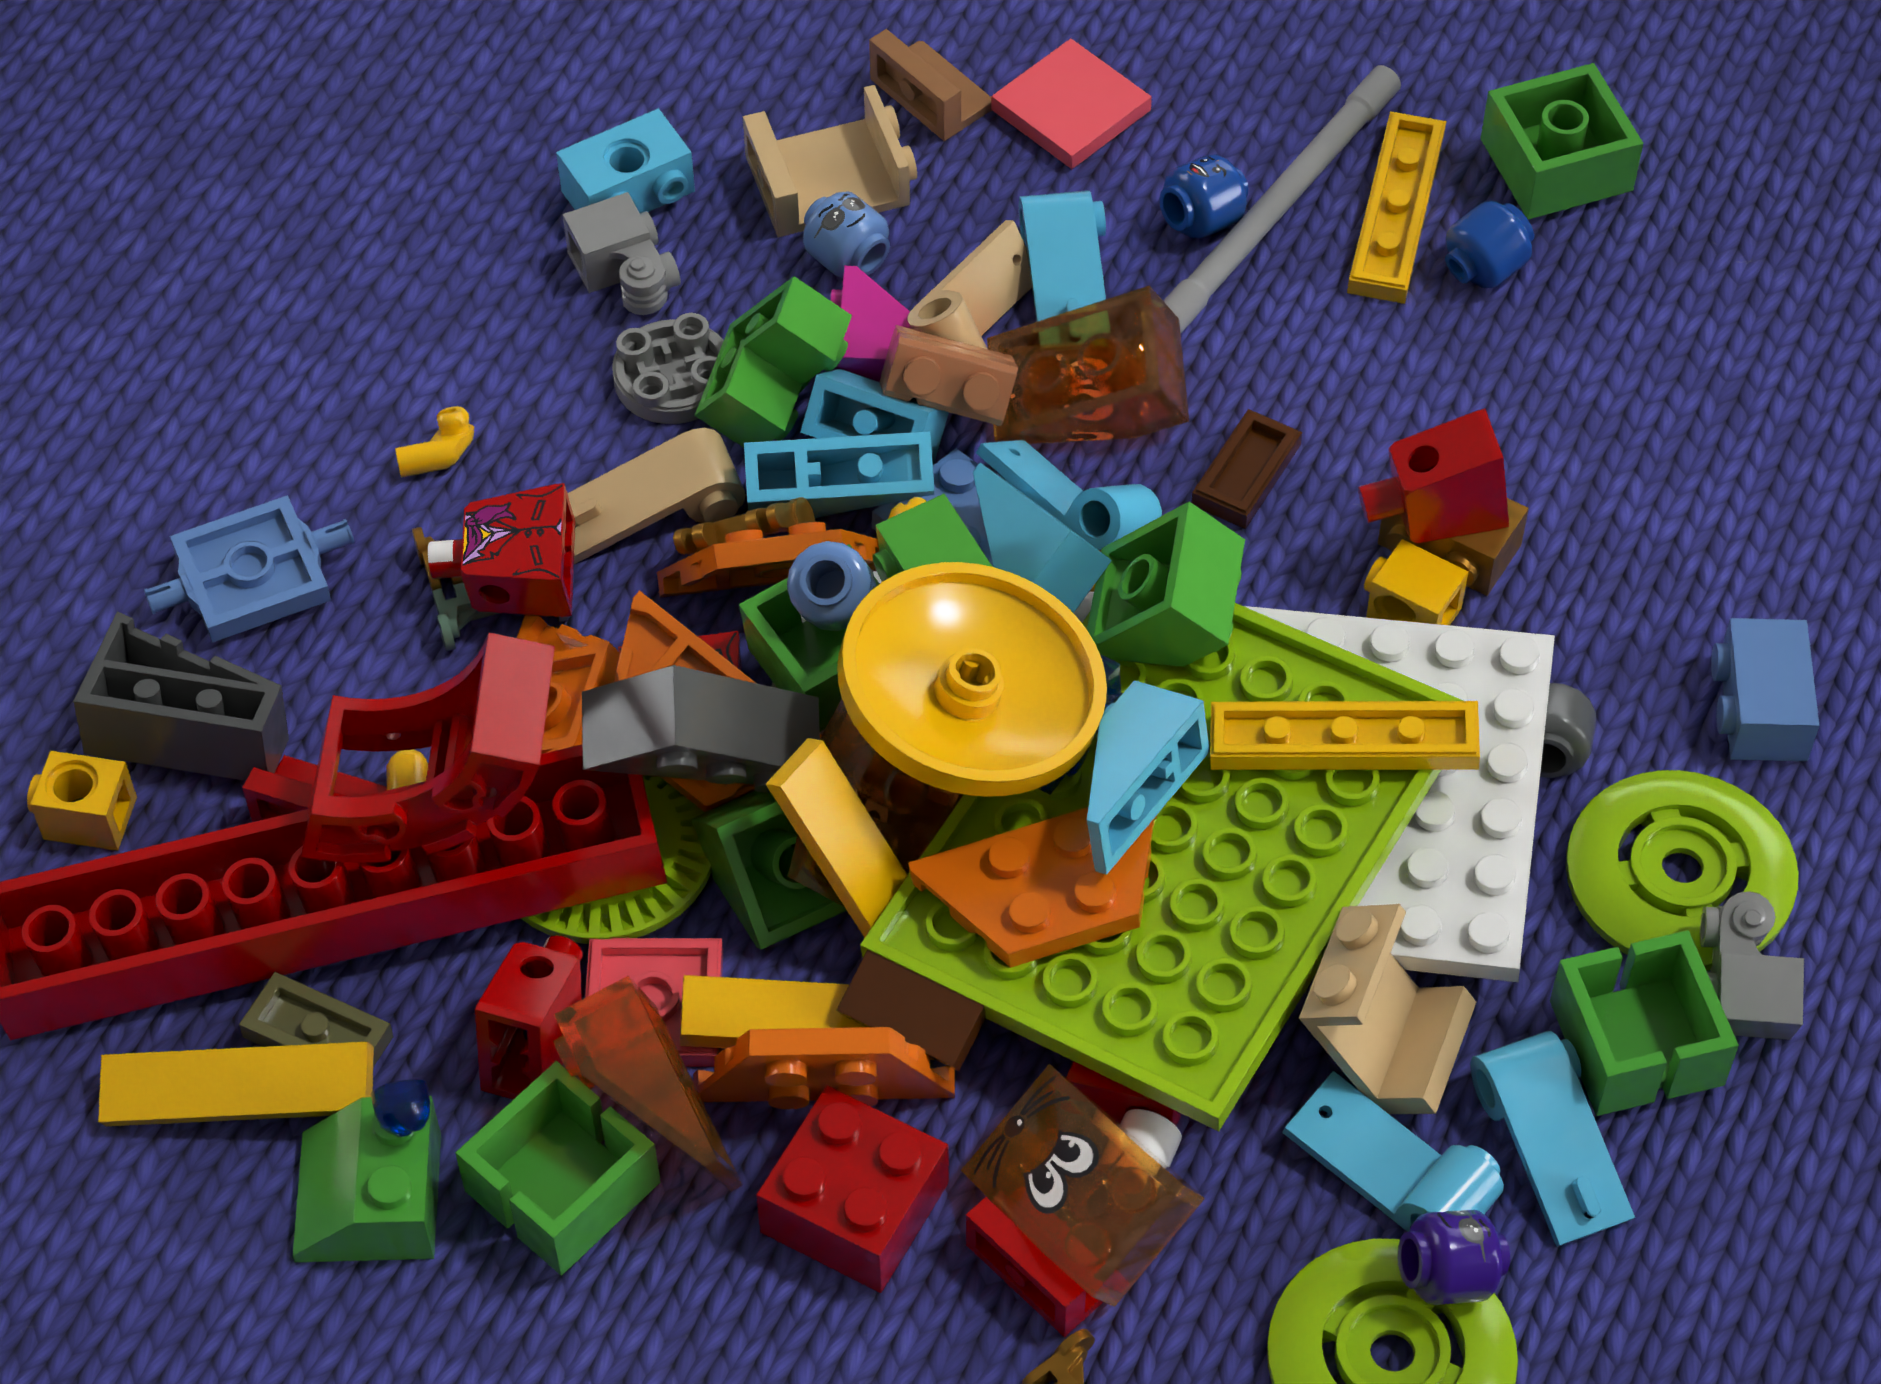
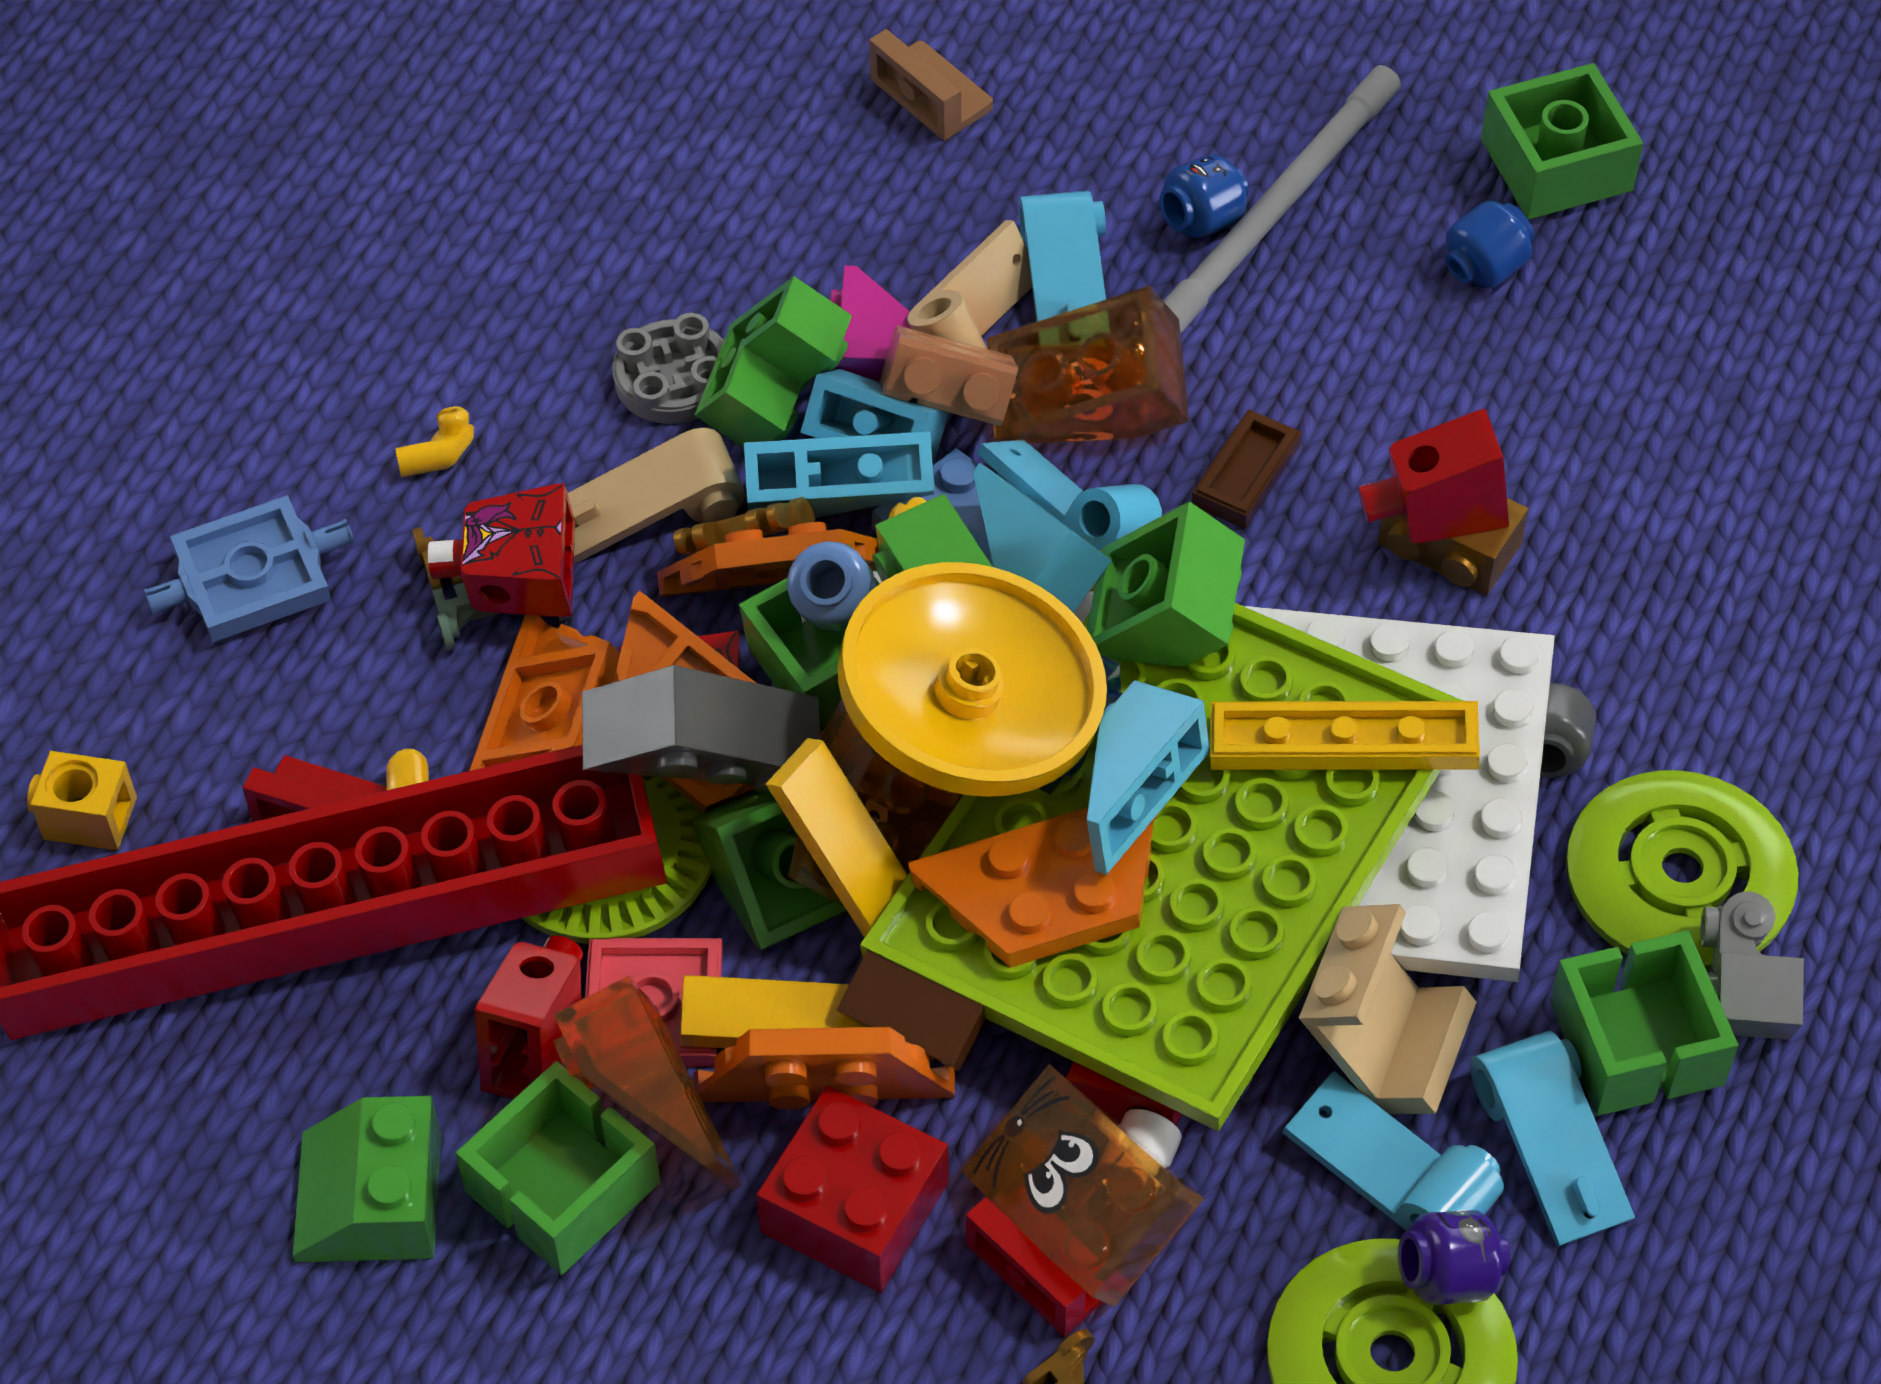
dark grey wedge [73,611,289,781] -> none
yellow tile [98,1042,374,1127] -> none
olive plate [239,972,394,1067] -> none
red window [301,632,555,863] -> none
clear blue hinge [371,1079,431,1137] -> none
medium azure brick [556,108,695,213] -> none
light grey brick [563,192,681,315] -> none
tan panel [743,85,917,237] -> none
medium blue head [803,191,890,279] -> none
coral tile [991,38,1152,169] -> none
yellow tile [1347,111,1446,304] -> none
yellow brick [1364,539,1469,625] -> none
medium blue brick [1711,618,1820,761] -> none

